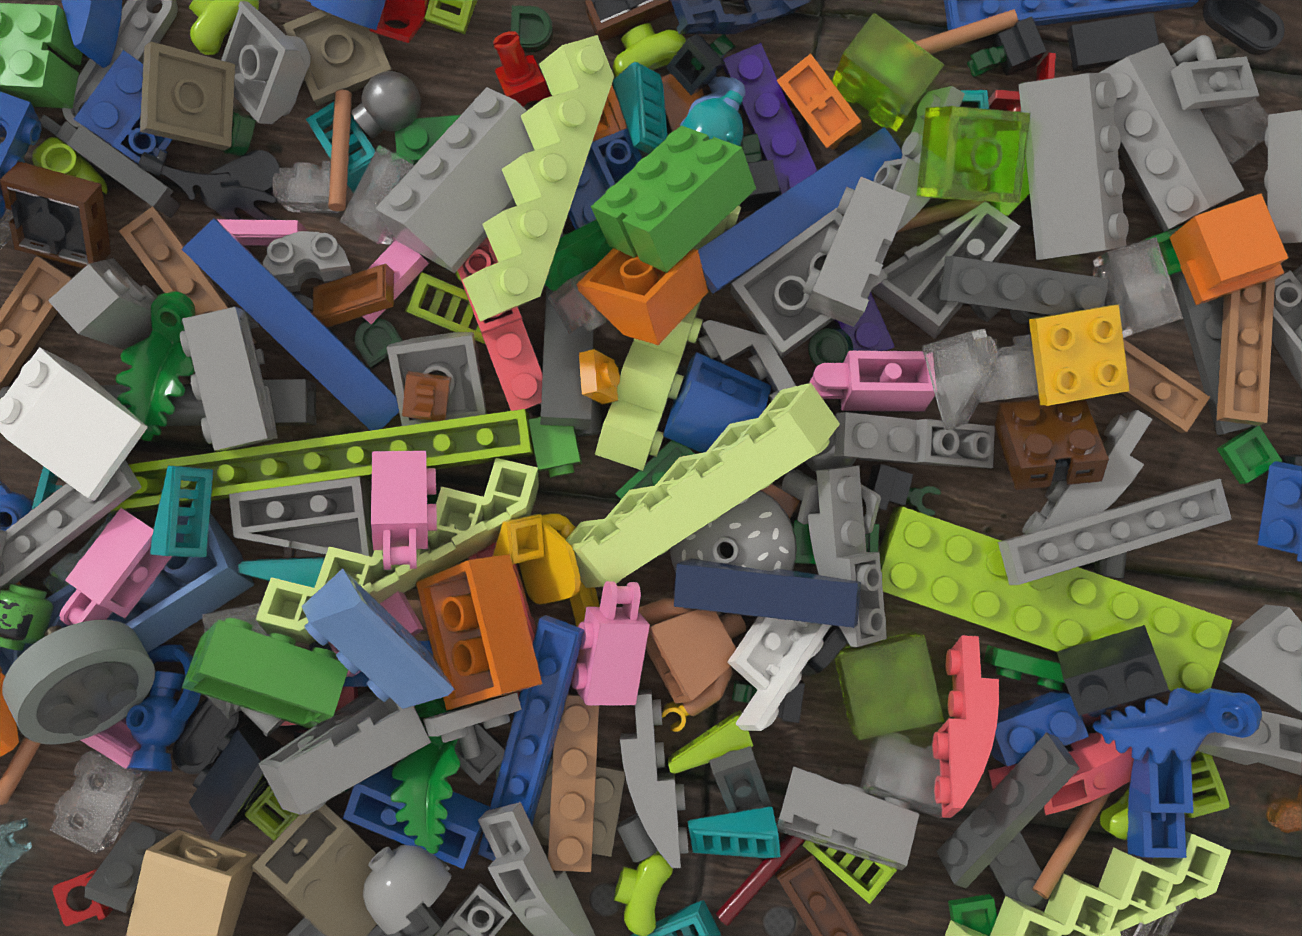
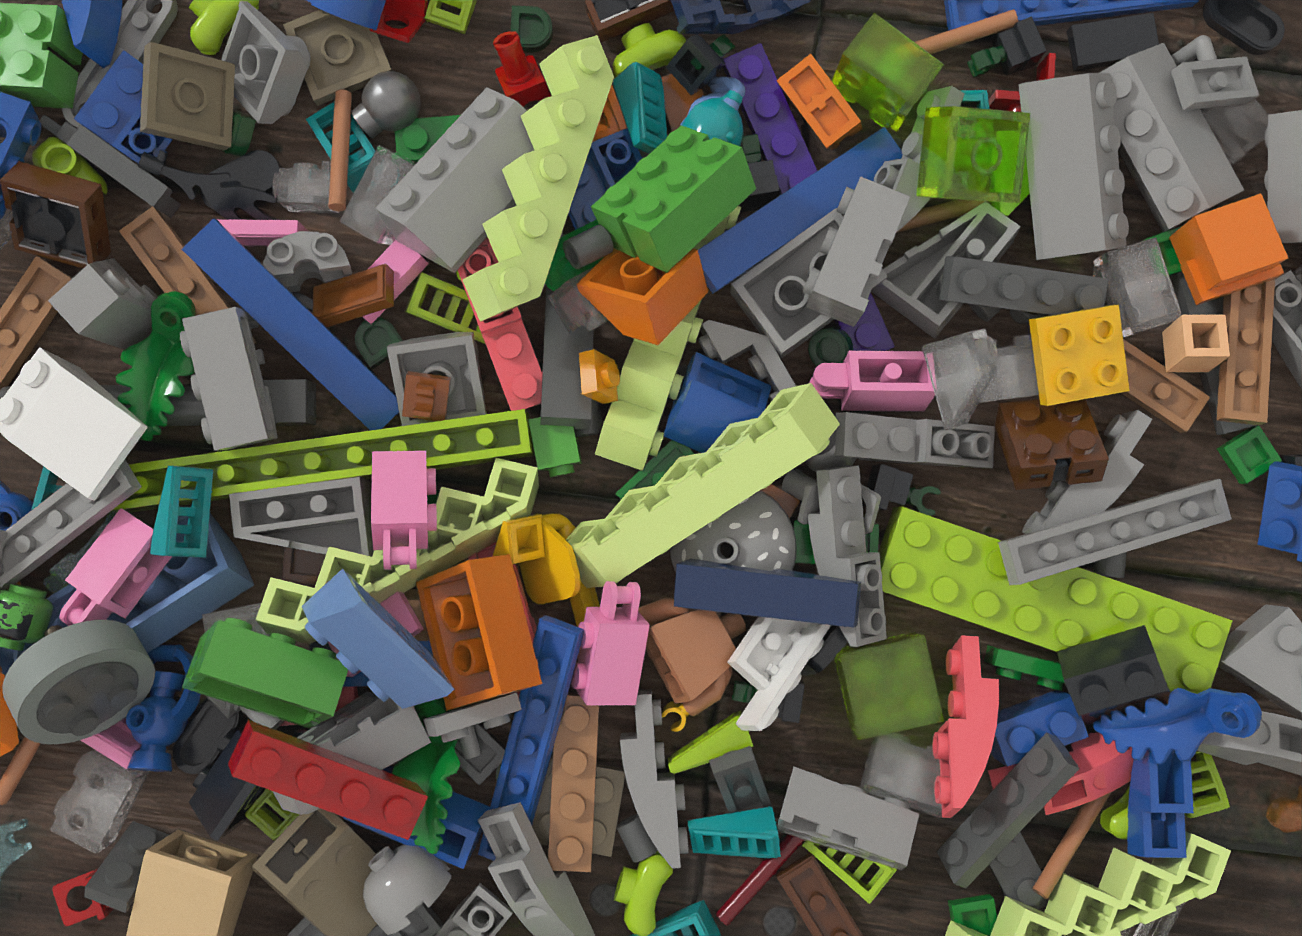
teal slope [238,557,325,588] -> none
none -> red brick [228,720,428,840]
none -> dark grey hinge [563,225,613,269]
none -> light nougat brick [1162,315,1230,372]

